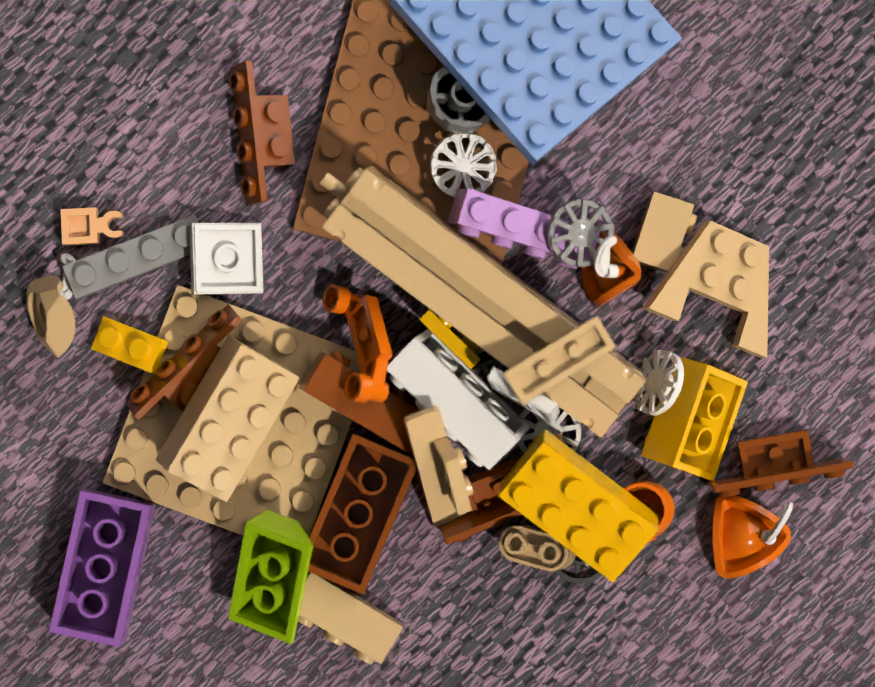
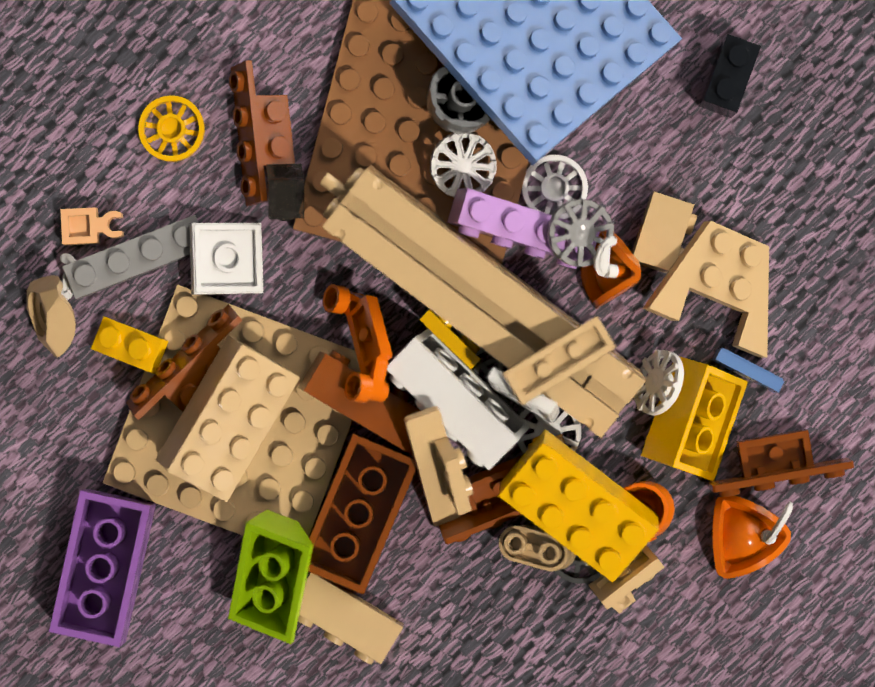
none -> yellow wheel [138,95,205,162]
none -> clear smoke brick [266,163,304,221]
none -> white wheel [522,155,588,219]
none -> tan hinge [588,545,664,614]
none -> black brick [699,34,761,118]
none -> medium blue tile [711,348,785,393]

